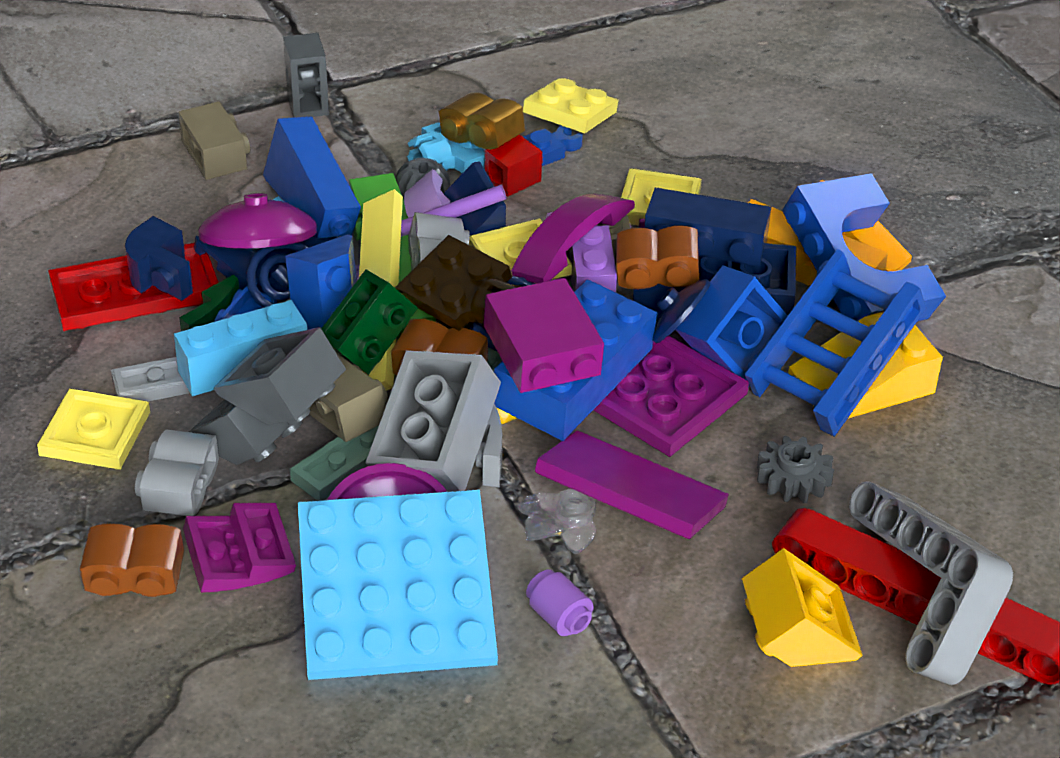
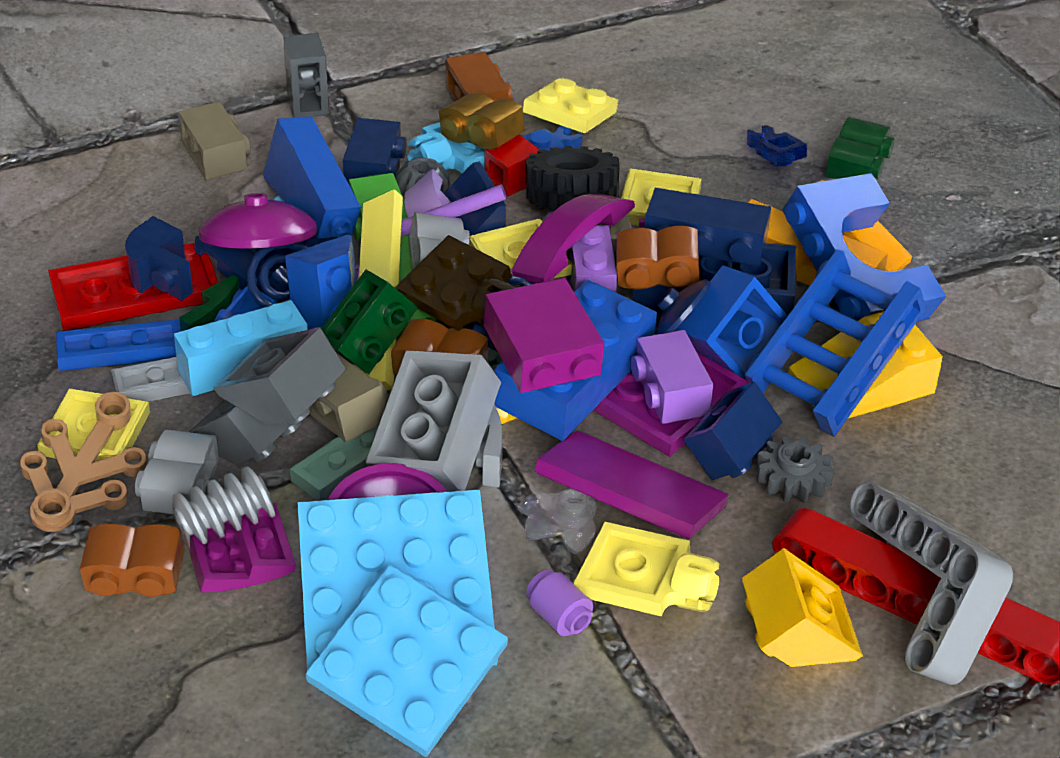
none -> medium nougat plant [20,391,147,532]
none -> blue plate [56,319,181,371]
none -> light grey piece [173,466,275,549]
none -> medium azure plate [306,565,508,758]
none -> dark blue brick [343,118,407,184]
none -> dark orange brick [446,51,513,102]
none -> black tyre [526,146,620,211]
none -> light yellow plate [574,522,719,616]
none -> medium lavender brick [631,330,713,424]
none -> dark blue brick [684,381,783,480]
none -> clear blue plate [747,125,807,166]
none -> dark green brick [826,116,895,179]

